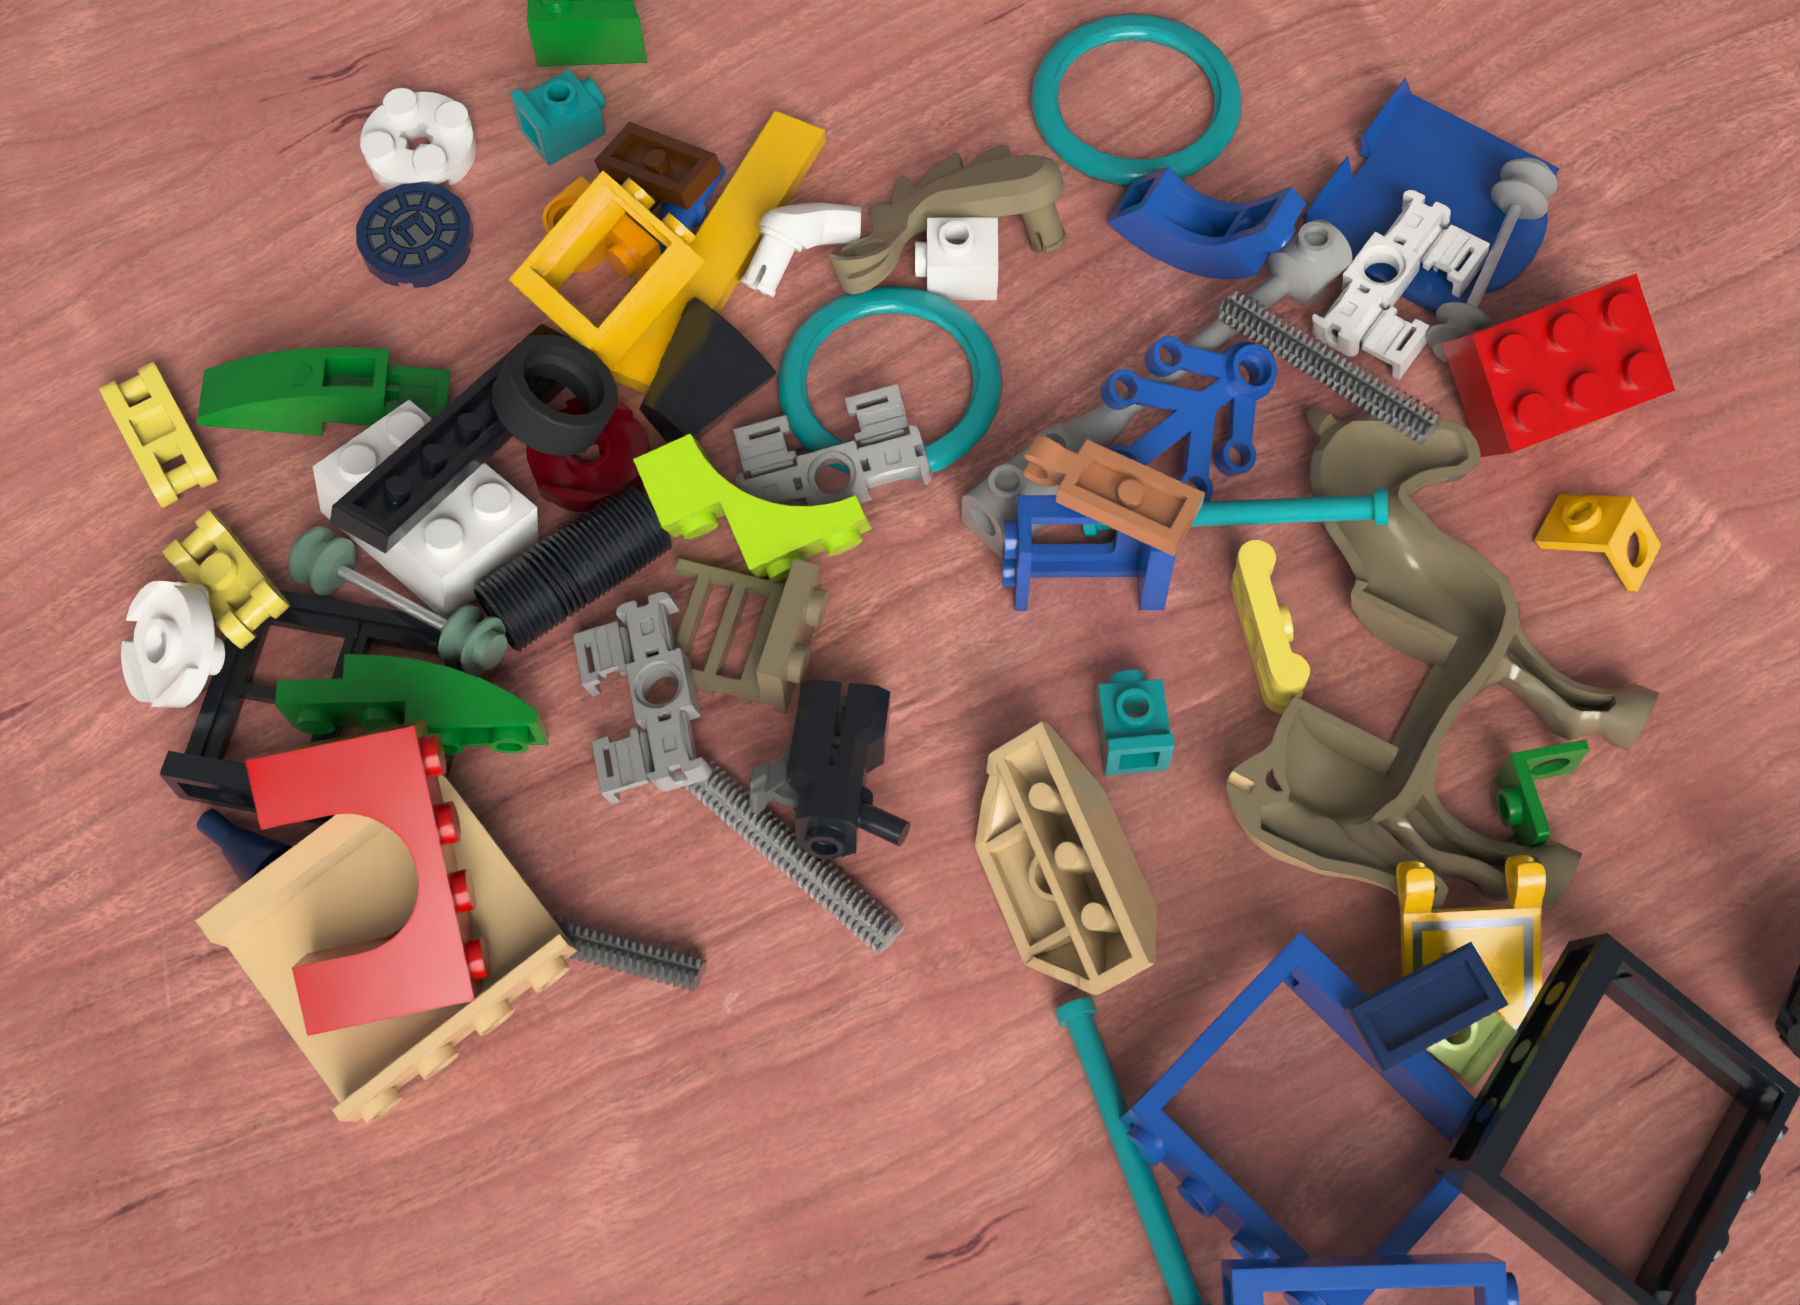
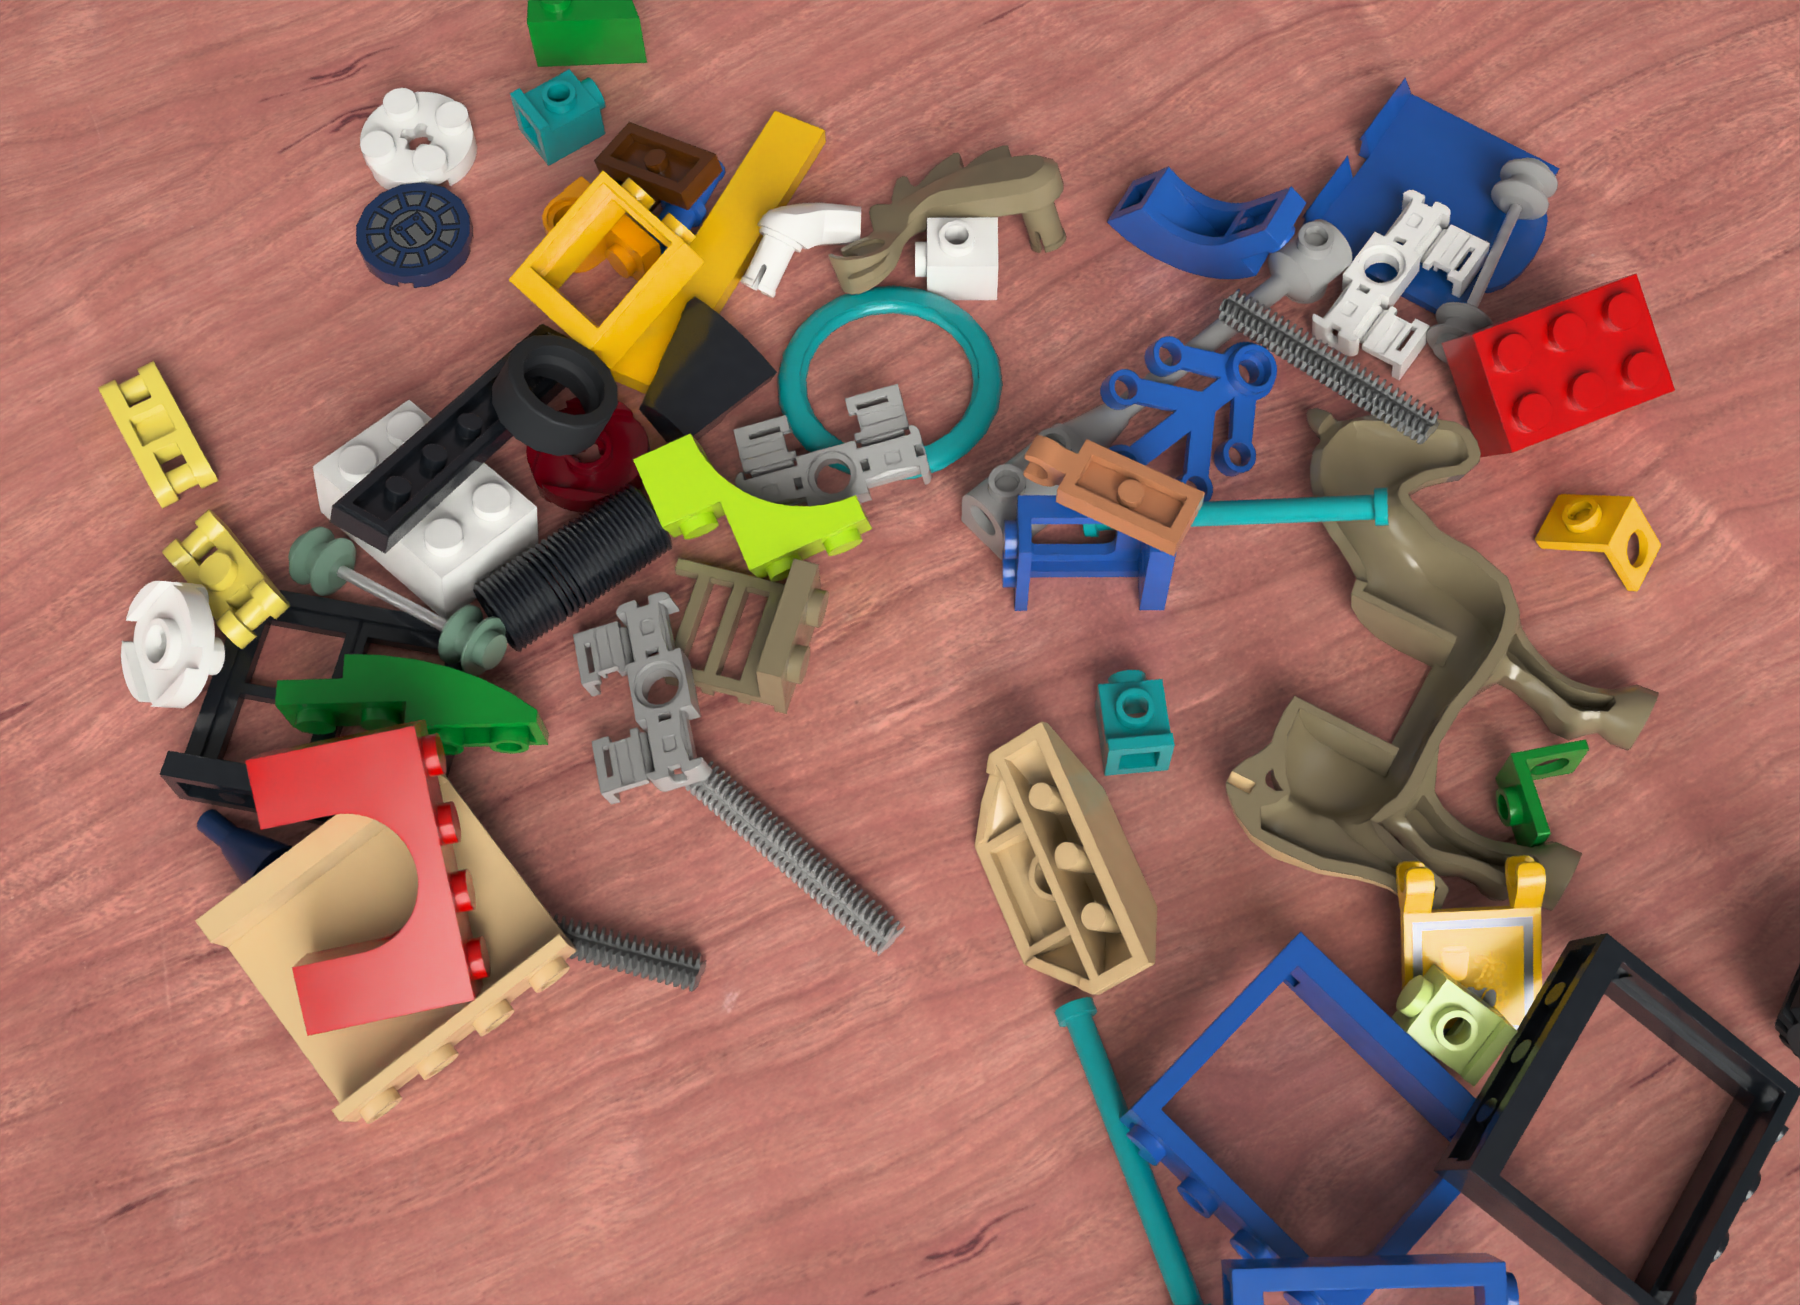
green slope [197,347,450,436] -> none
black piece [749,679,911,859] -> none
teal wedge [1030,13,1242,186] -> none
light yellow plate [1230,540,1310,714] -> none
dark blue tile [1344,942,1509,1074] -> none

